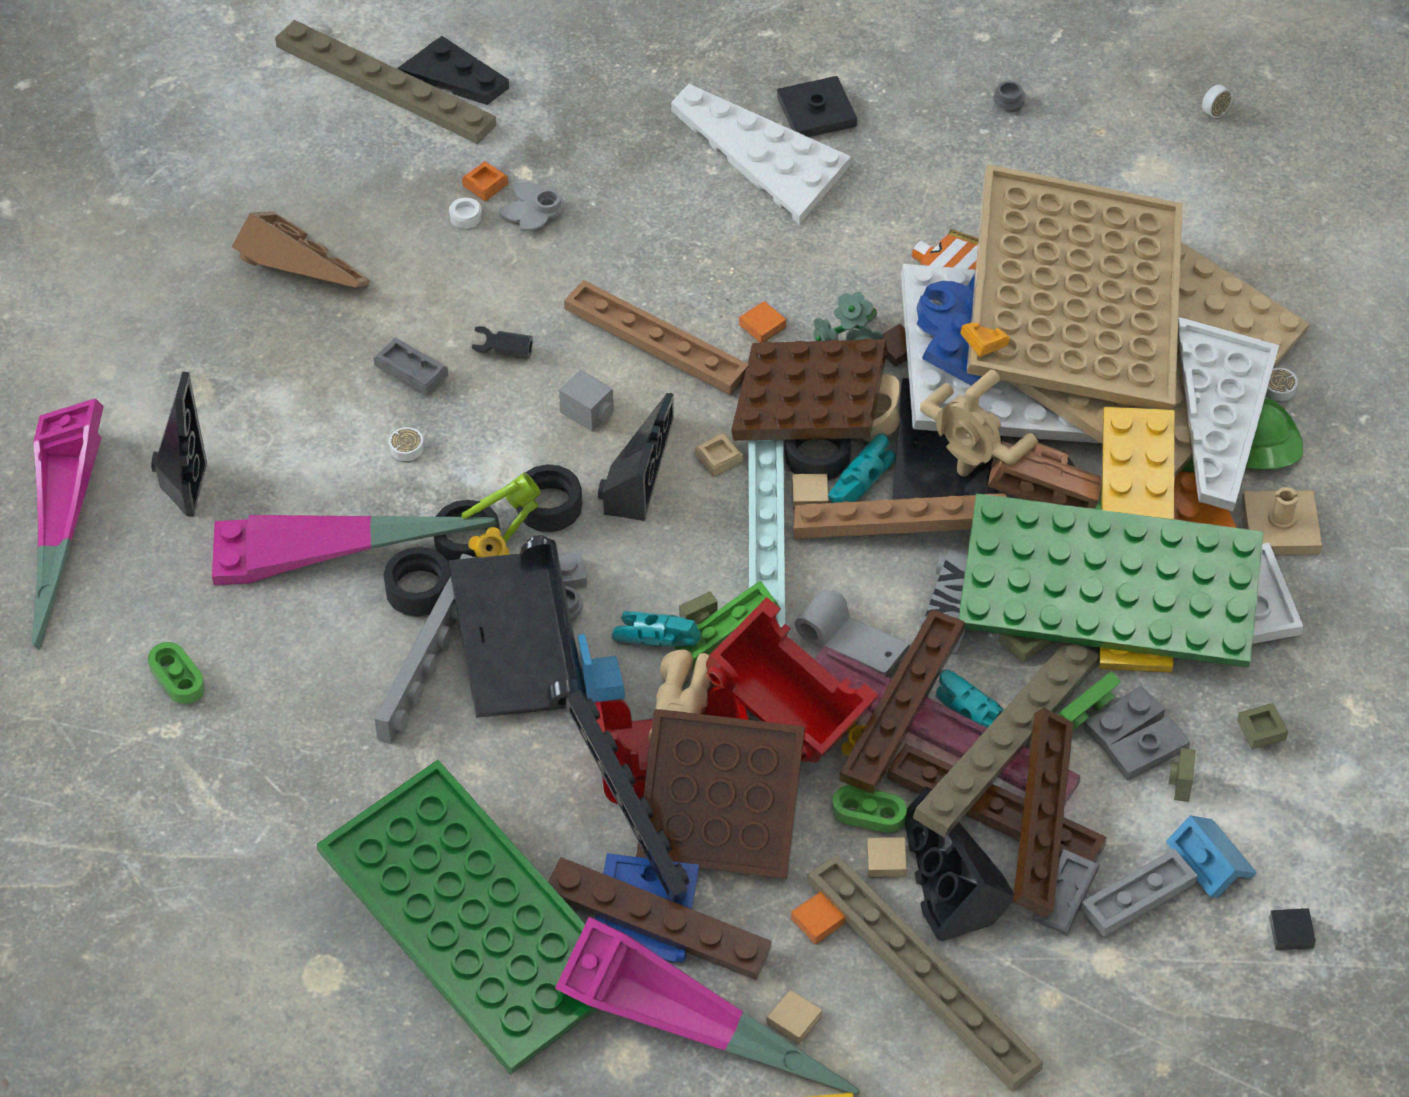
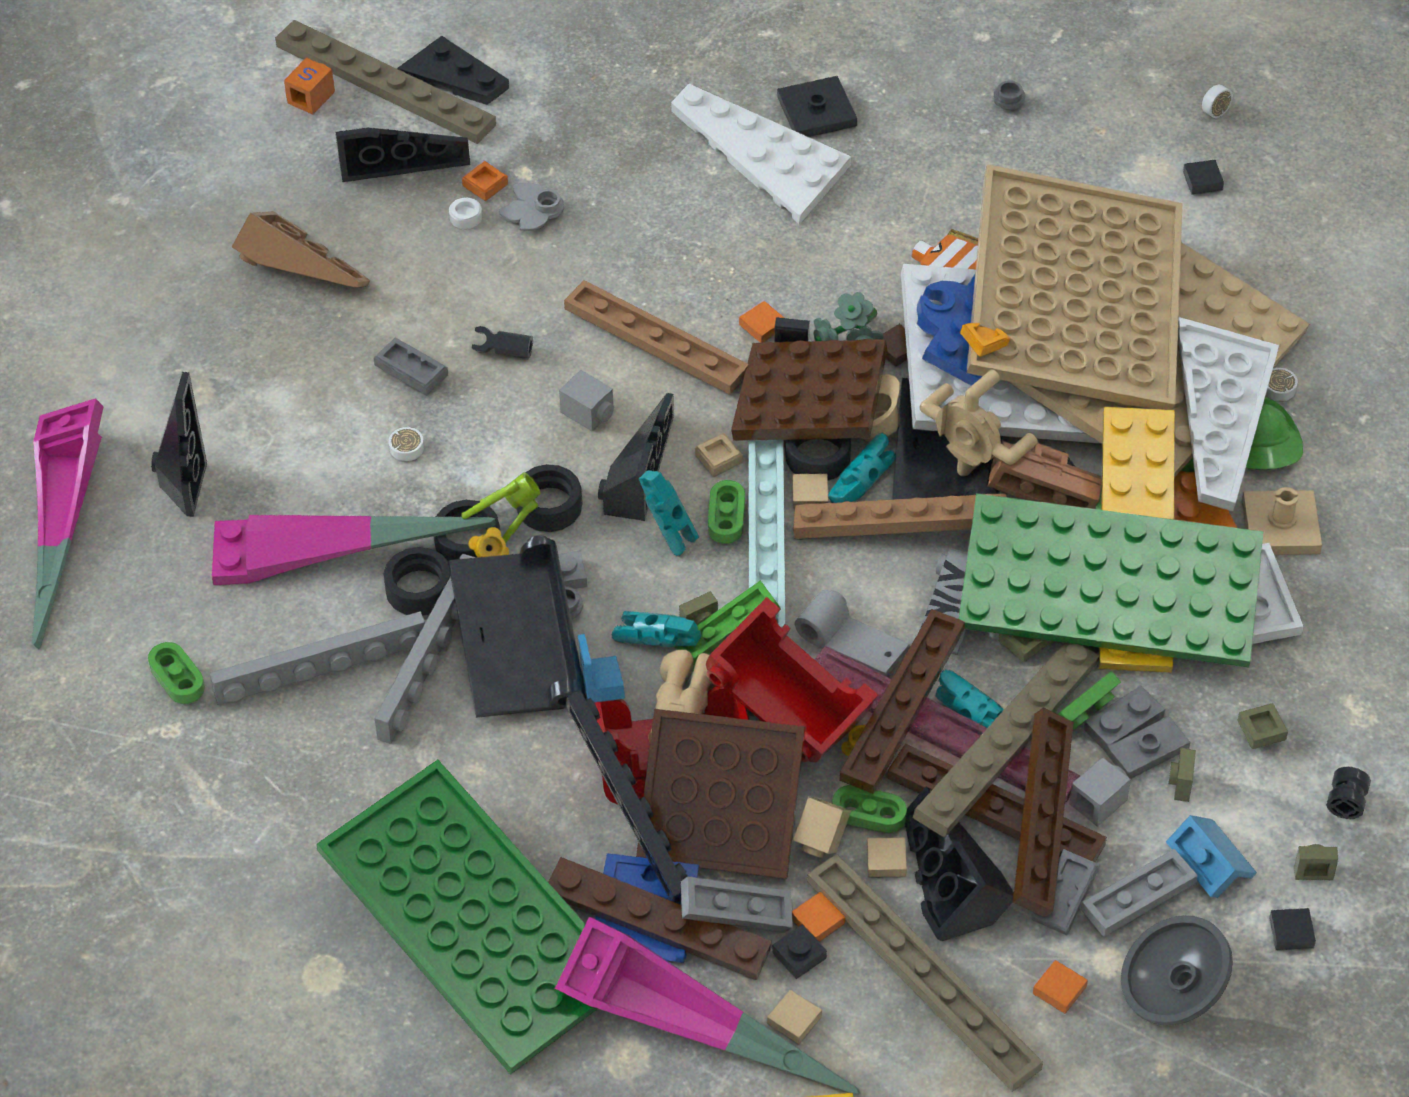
none -> light grey plate [210,611,425,705]
none -> orange brick [284,58,335,115]
none -> black wedge [335,127,470,182]
none -> teal hinge [639,470,699,556]
none -> light grey plate [681,877,793,932]
none -> bright green plate [708,480,745,544]
none -> black plate [772,924,827,979]
none -> black tile [774,317,810,342]
none -> tan brick [793,797,851,858]
none -> orange tile [1033,960,1088,1014]
none -> light grey brick [1069,757,1131,827]
none -> dark grey dish [1121,915,1233,1026]
none -> black tile [1183,160,1224,195]
none -> olive plate [1294,844,1338,880]
none -> black wheel [1326,767,1371,819]

